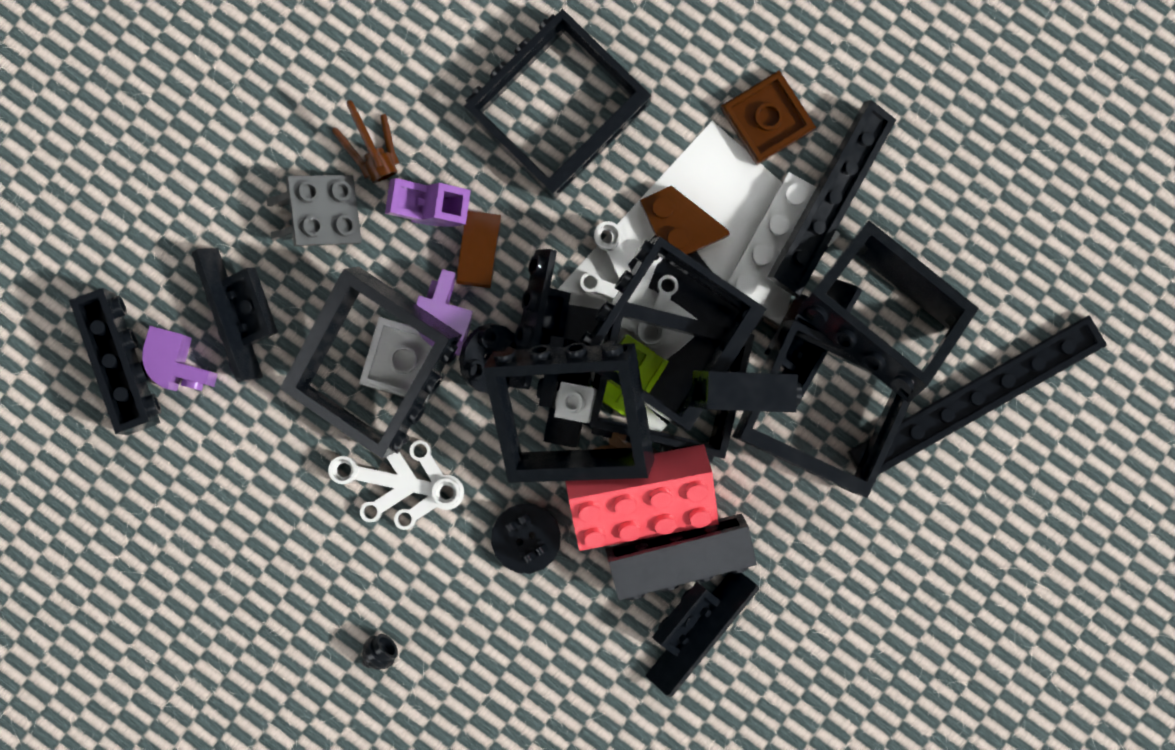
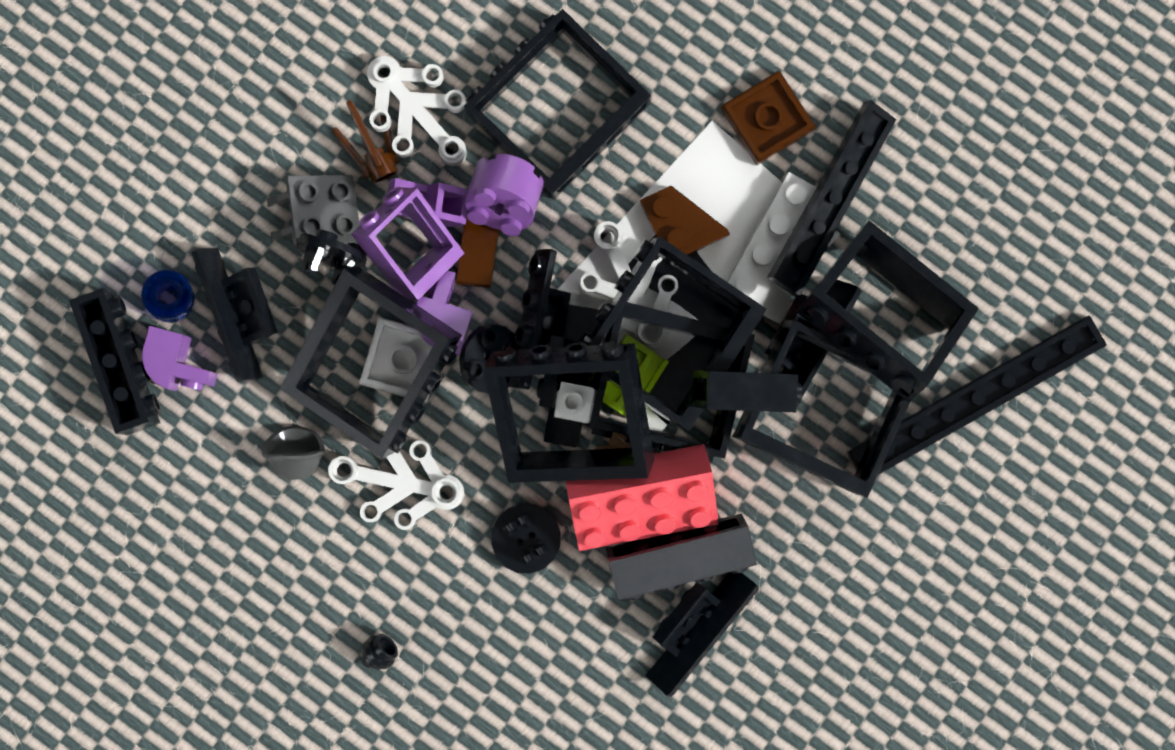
none -> clear blue wheel [141,270,195,323]
none -> dark grey helmet [262,426,325,480]
none -> black plate [296,230,367,285]
none -> medium lavender window [351,187,464,301]
none -> white plant [367,56,467,166]
none -> medium lavender brick [465,154,544,236]

